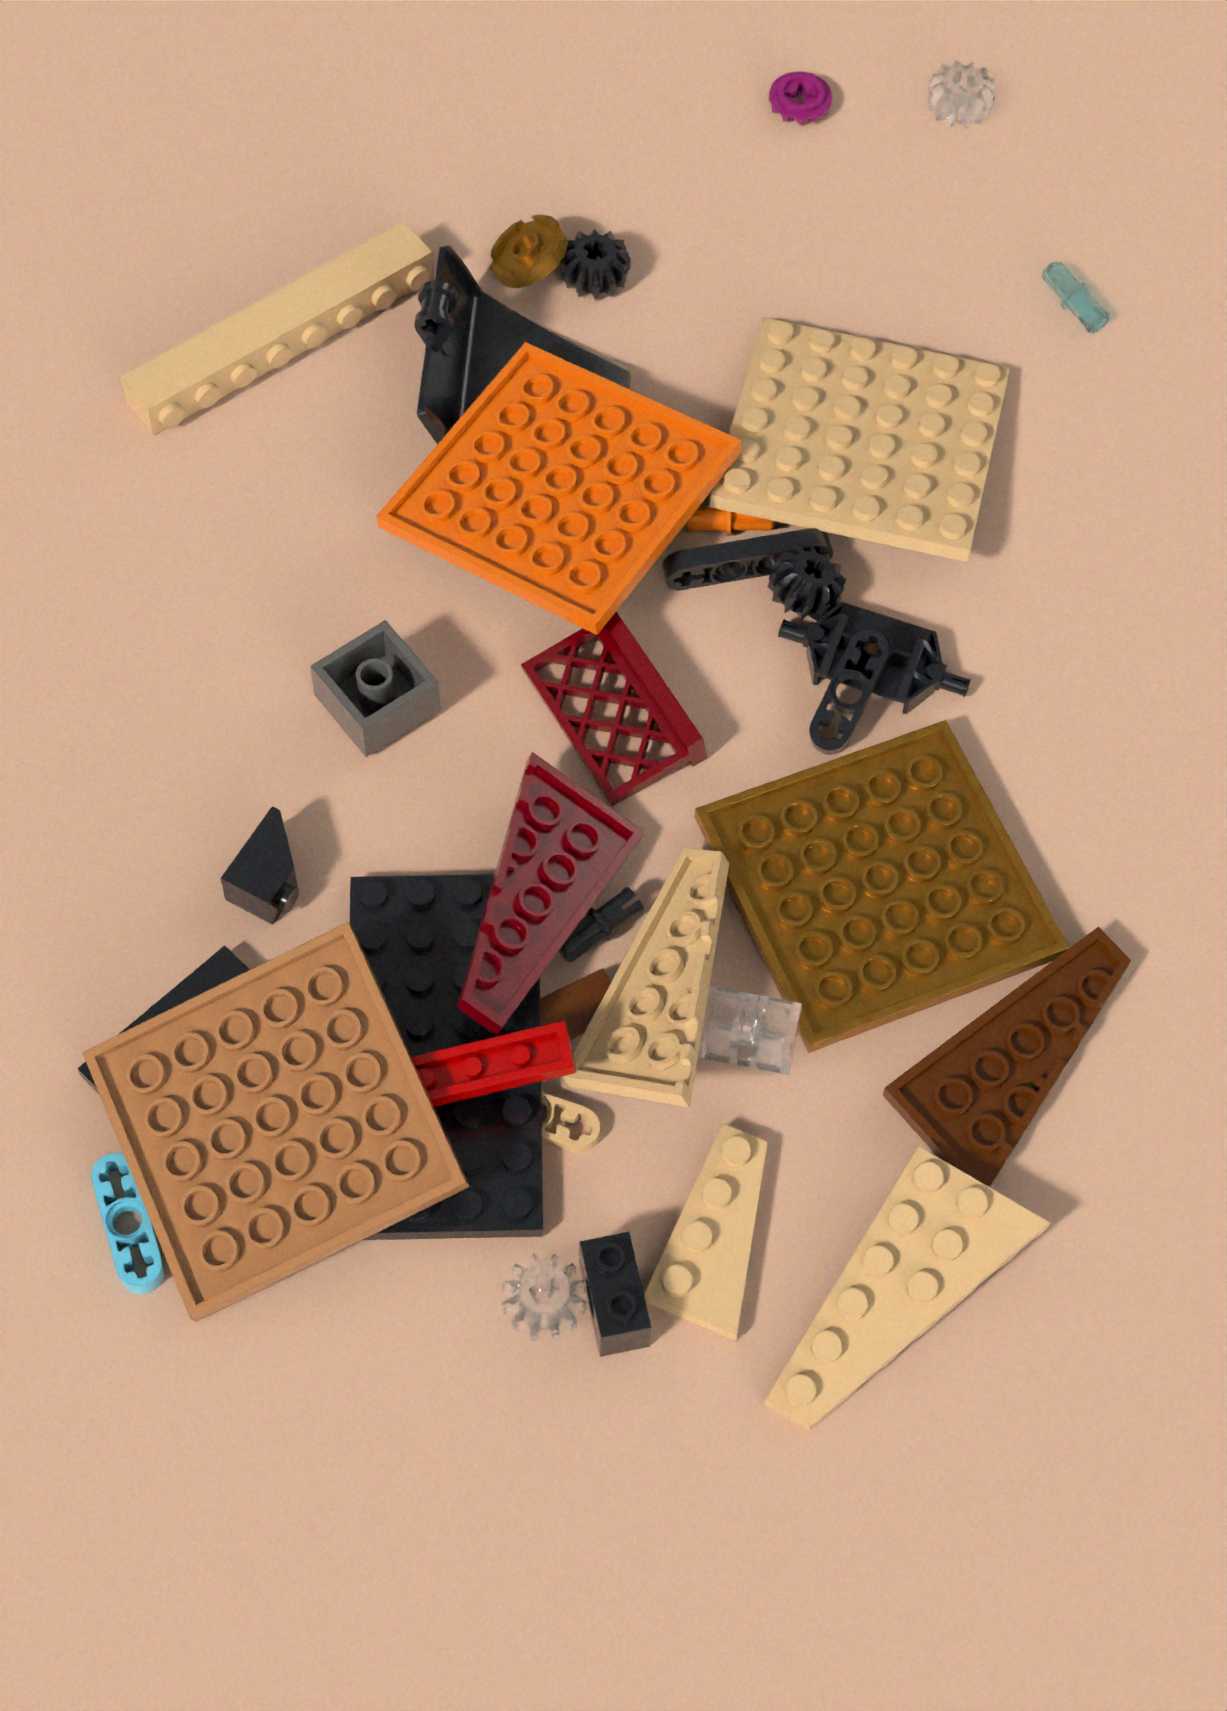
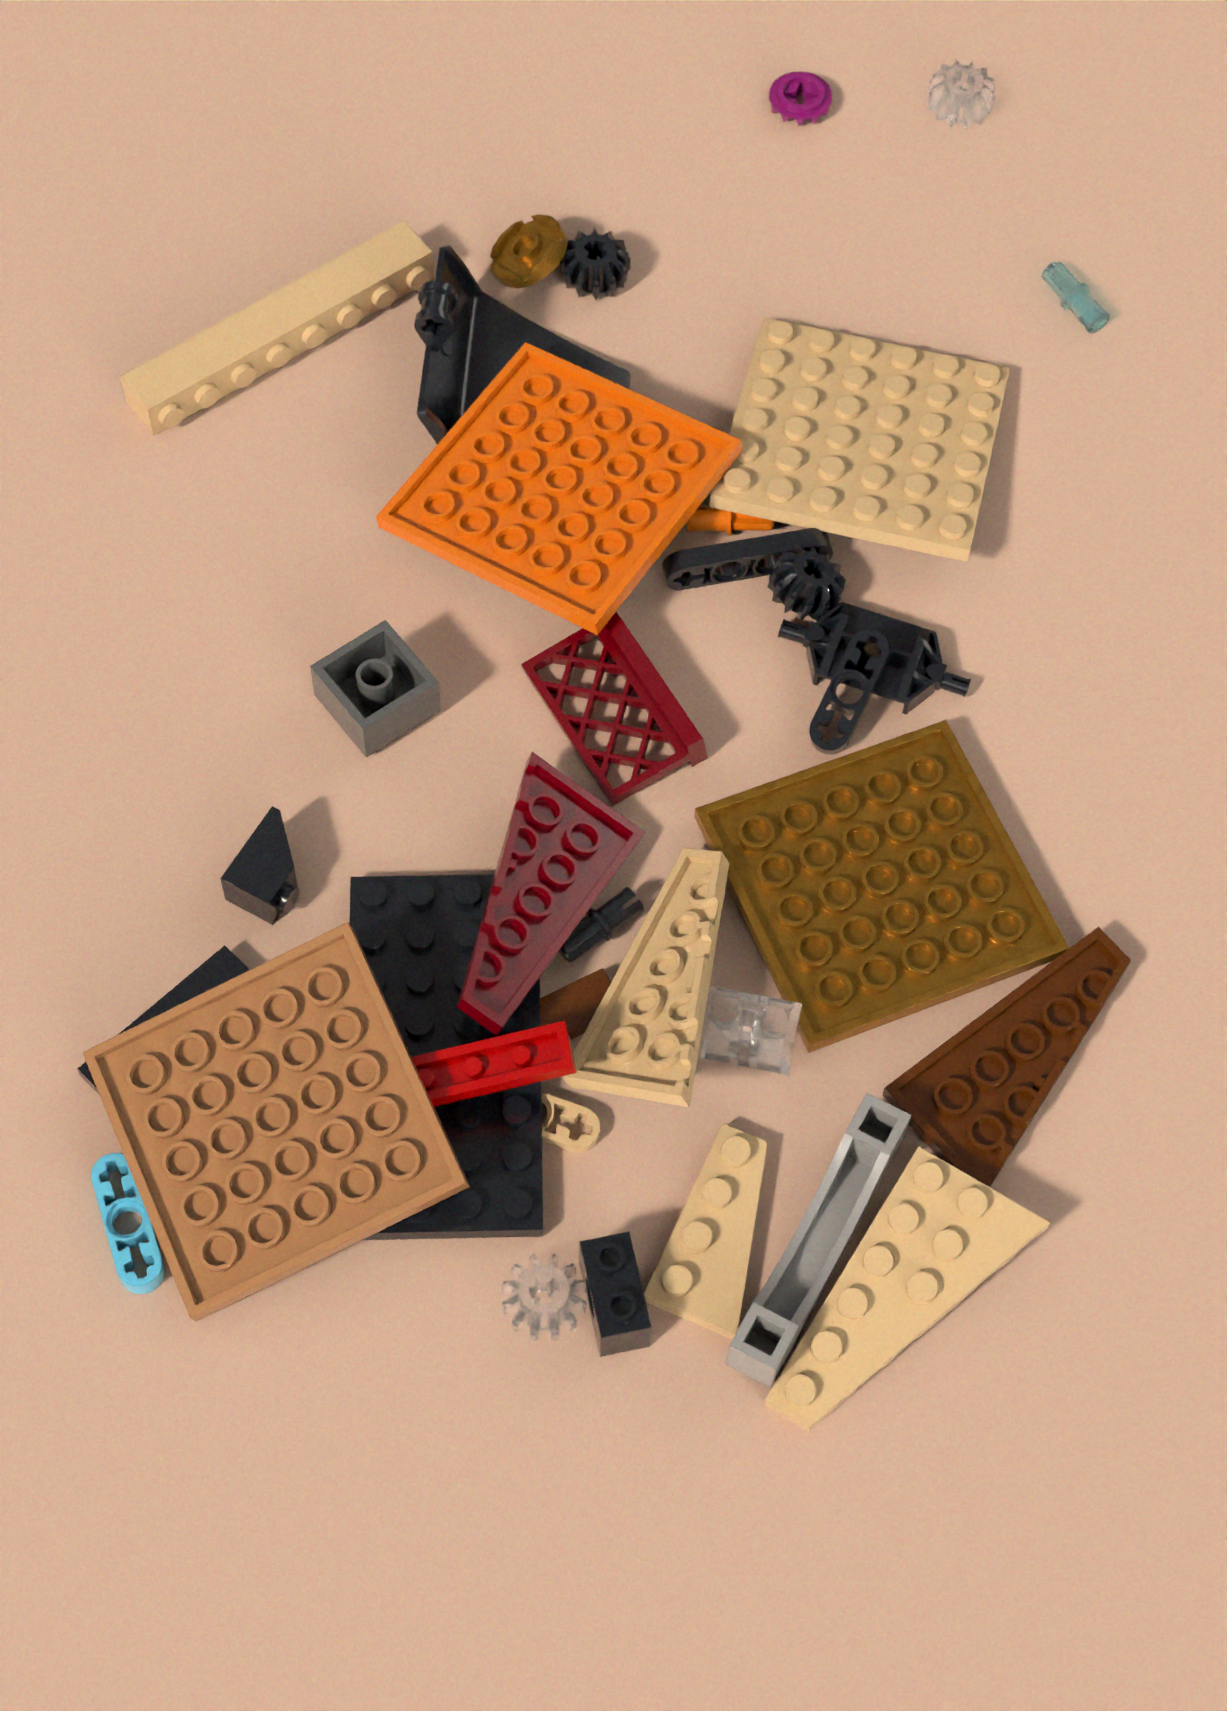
none -> light grey arch [726,1093,911,1388]

